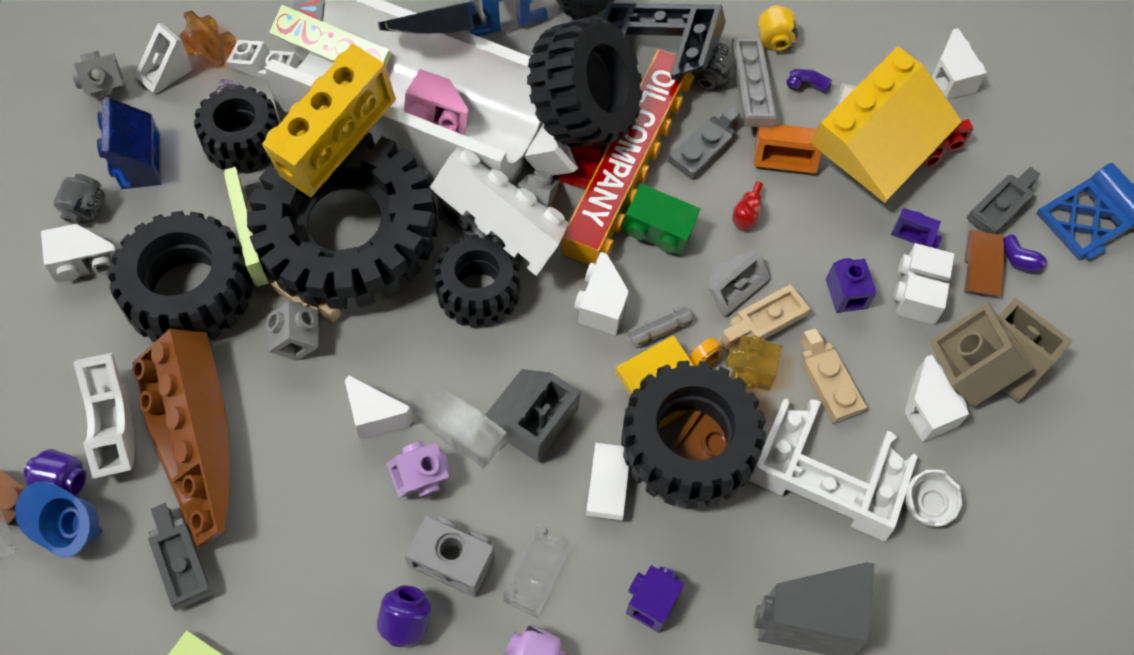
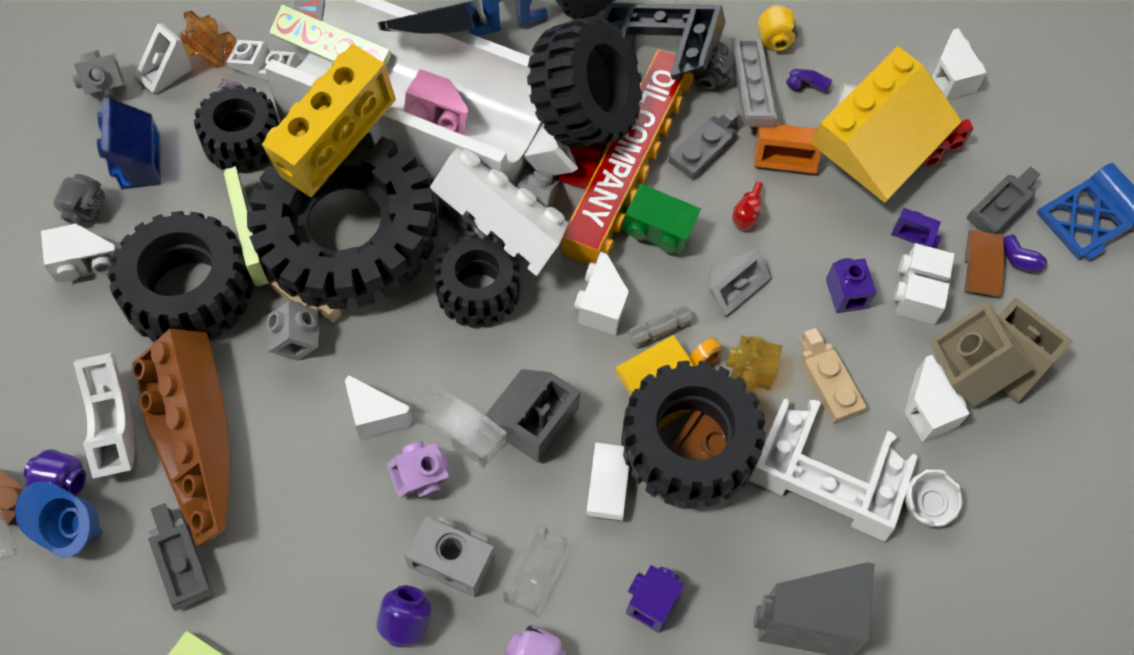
tan hinge [719,285,811,351] -> none

